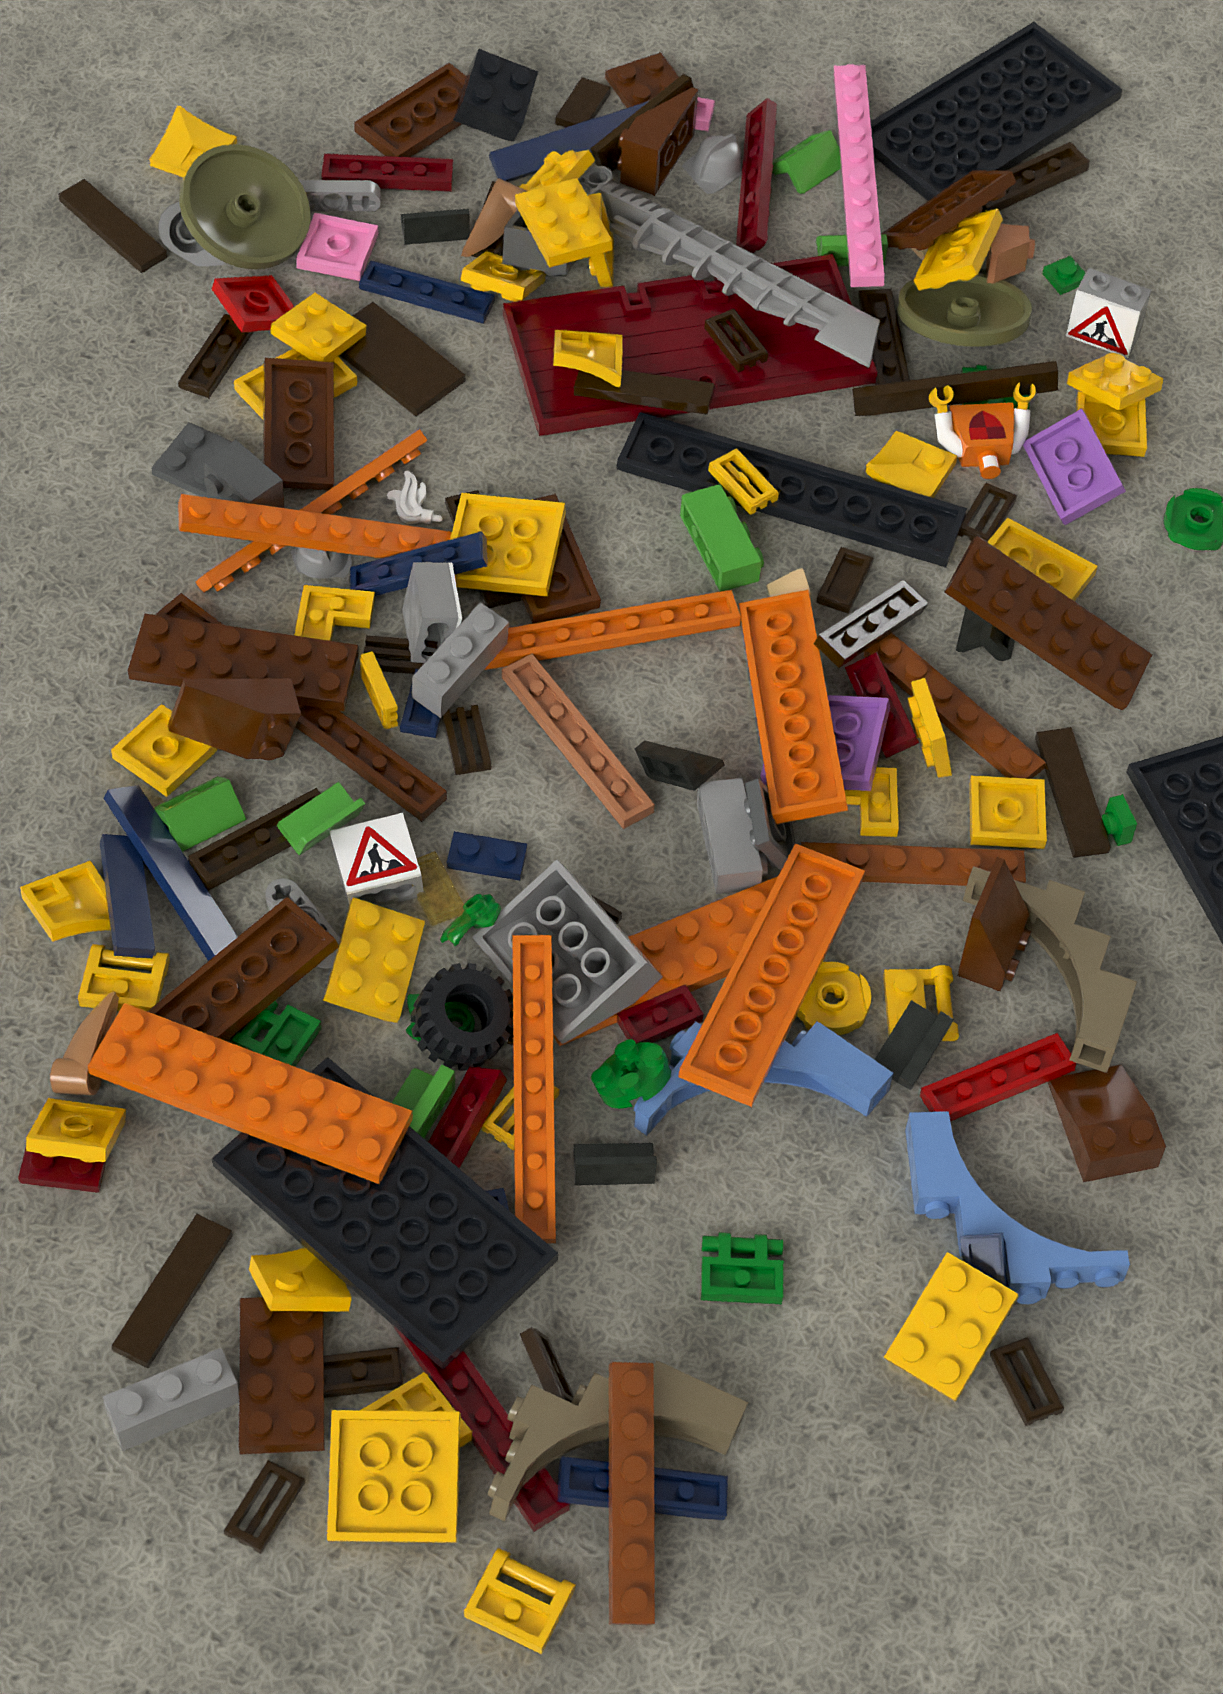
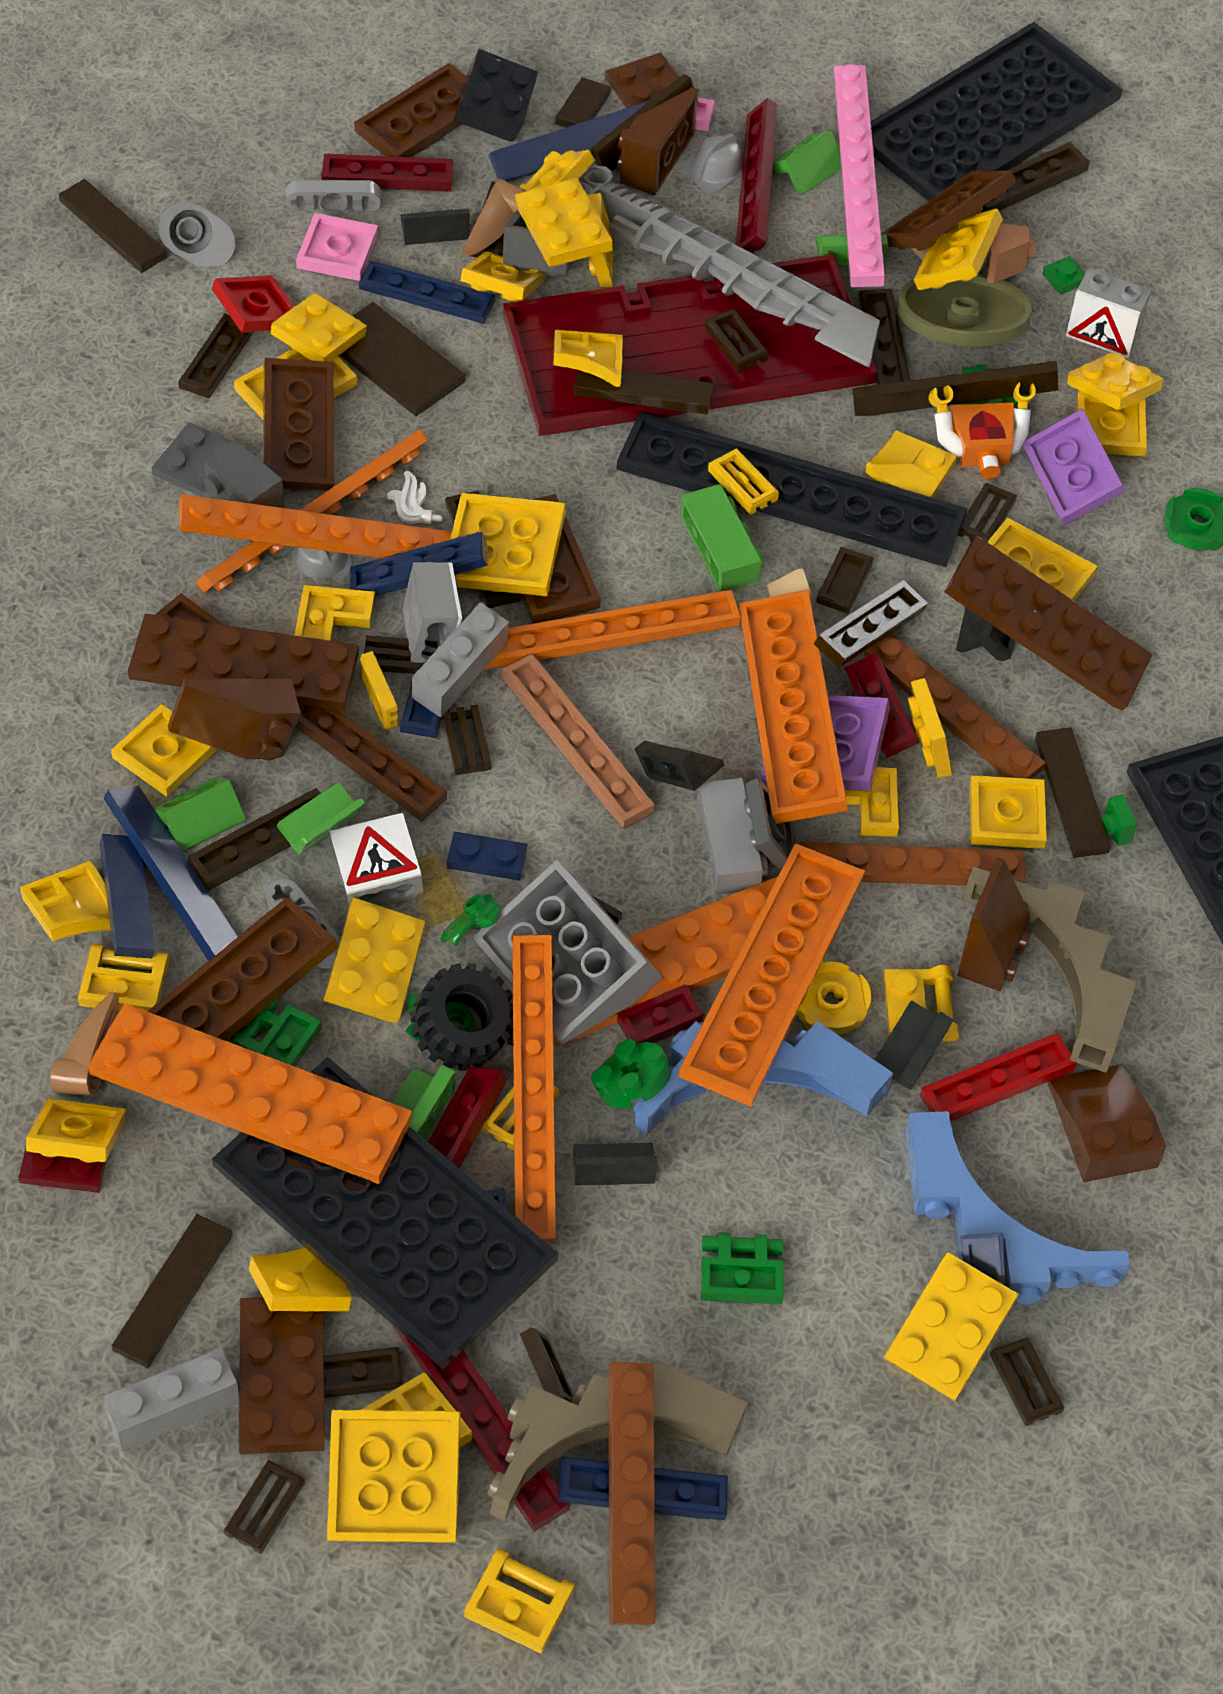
yellow plate [149,106,237,177] -> none
olive dish [179,144,311,269] -> none

